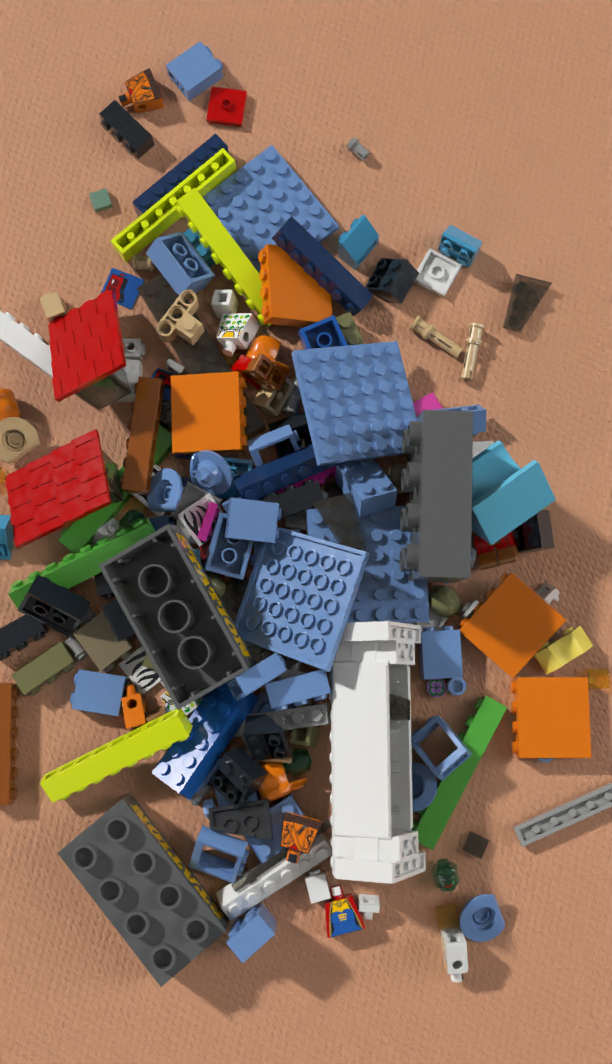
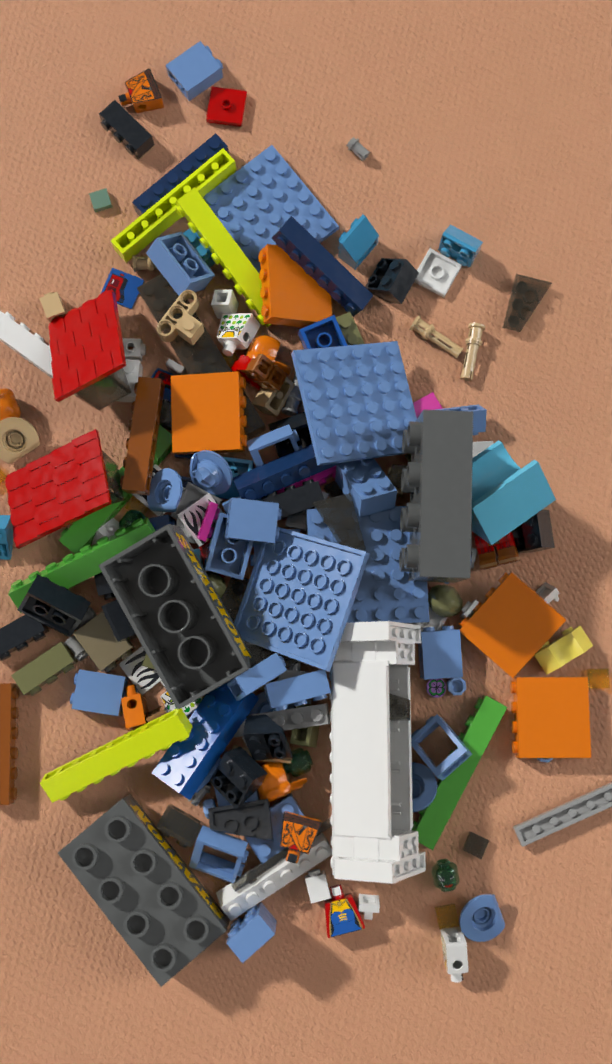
none -> clear smoke brick [156,804,205,848]

